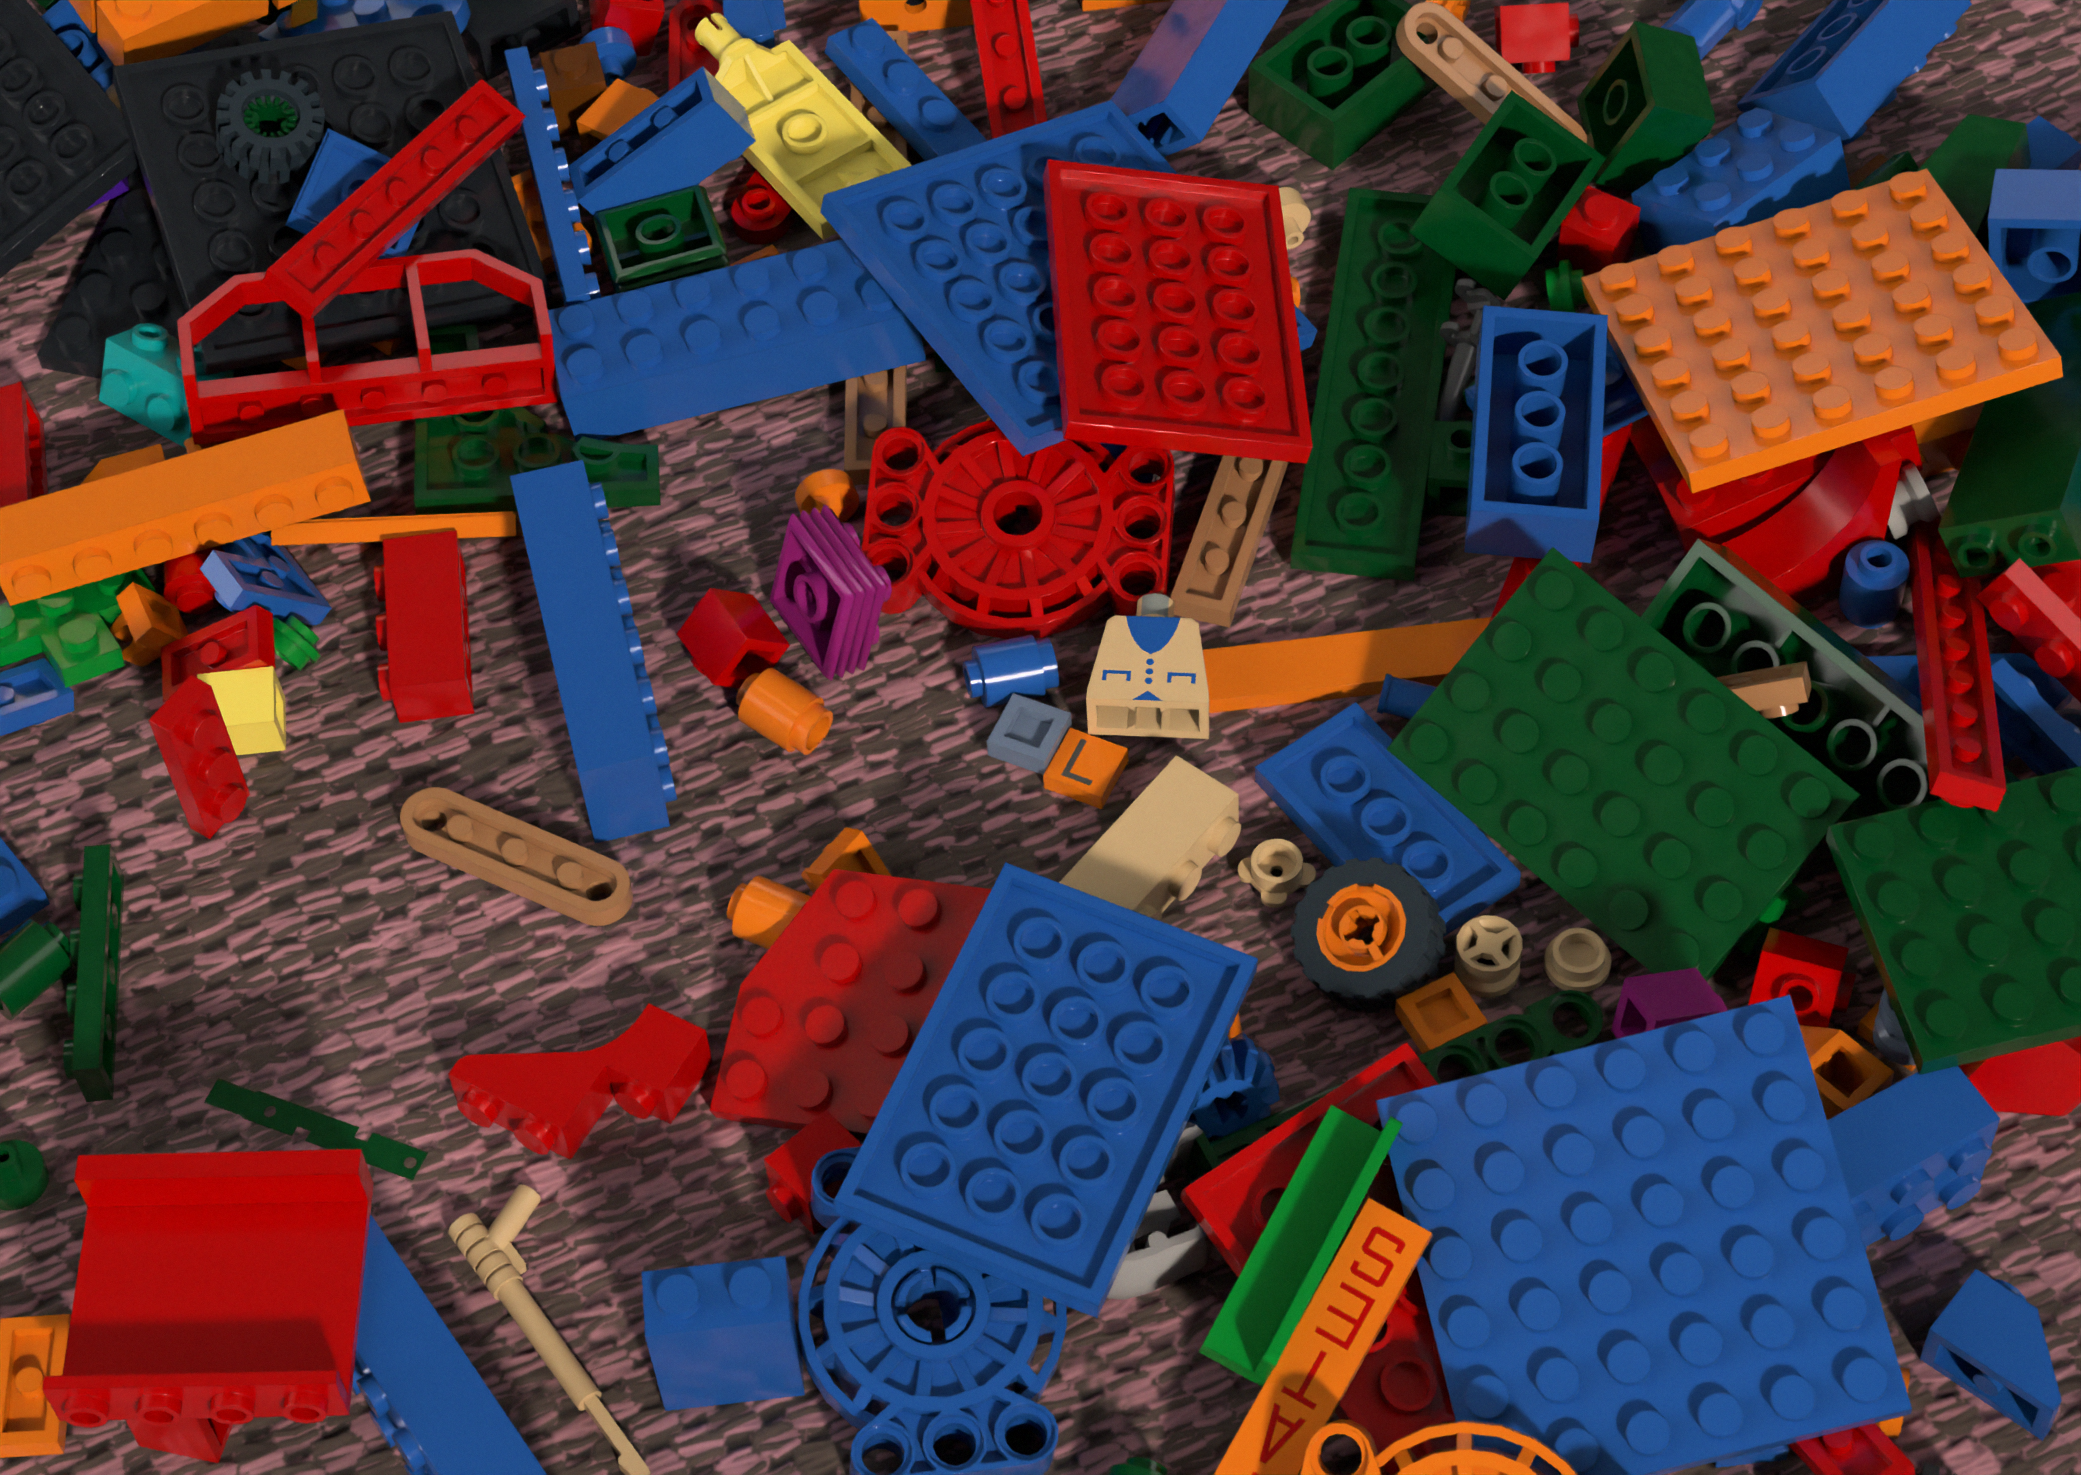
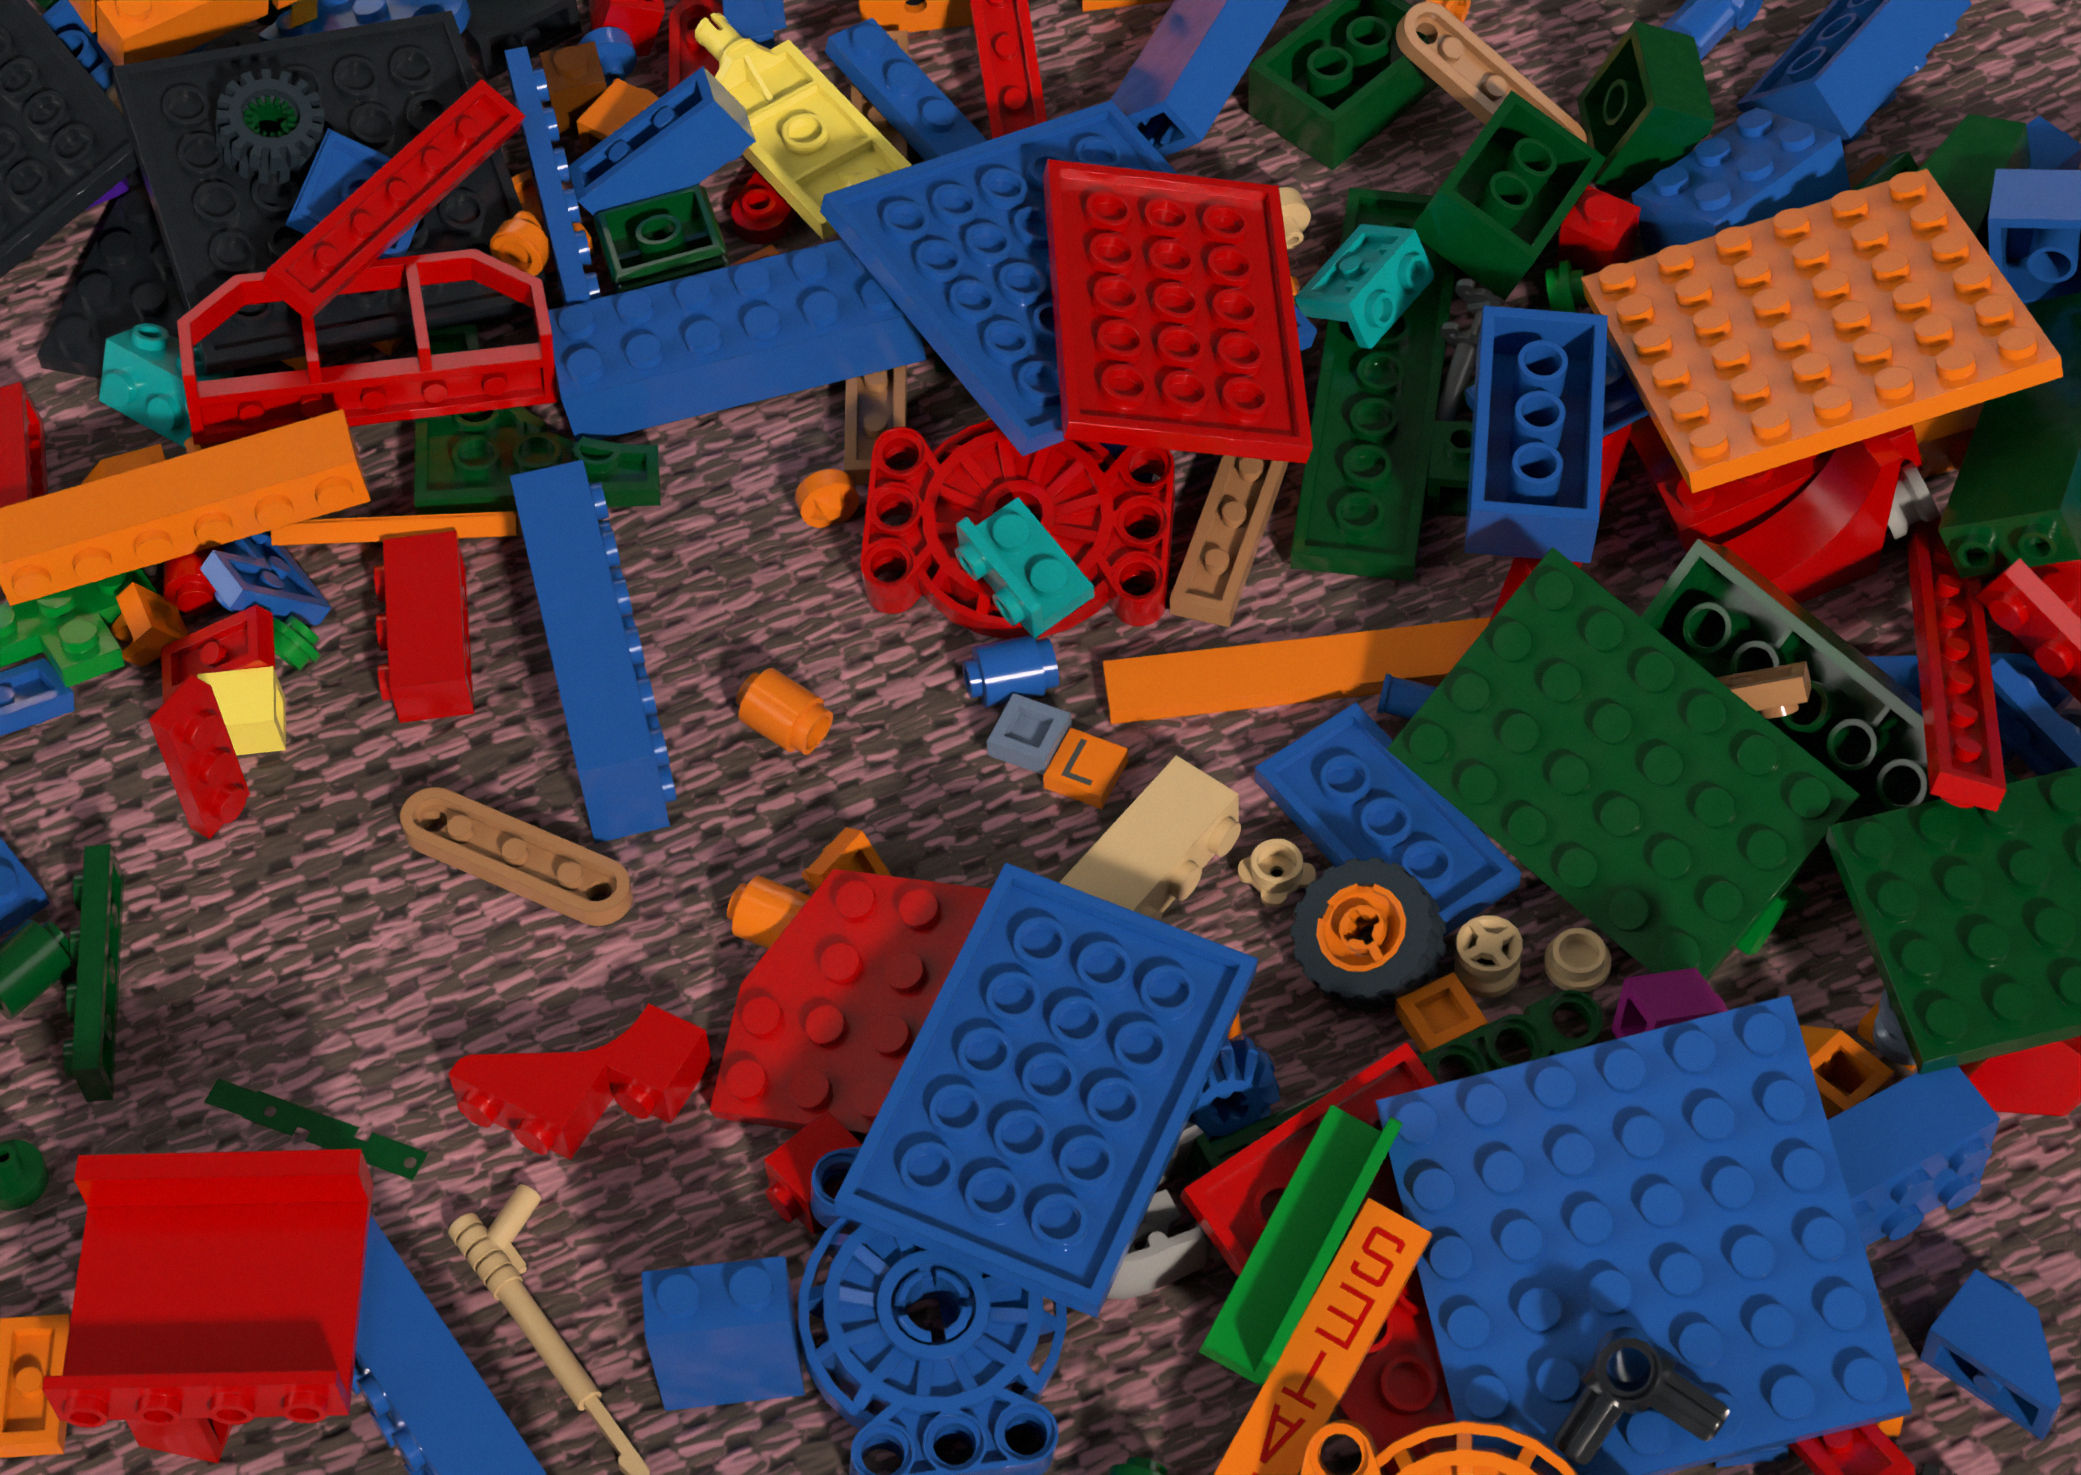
red brick [677,588,790,689] -> none
magenta brick [769,505,892,681] -> none
tan torso [1086,593,1209,739] -> none
red brick [1494,2,1579,74] -> none
red brick [1748,928,1856,1028] -> none
blue brick [1838,540,1910,629] -> none
none -> orange tile [490,210,552,276]
none -> teal bracket [955,497,1095,638]
none -> teal bracket [1294,224,1434,349]
none -> black axle [1552,1327,1729,1465]

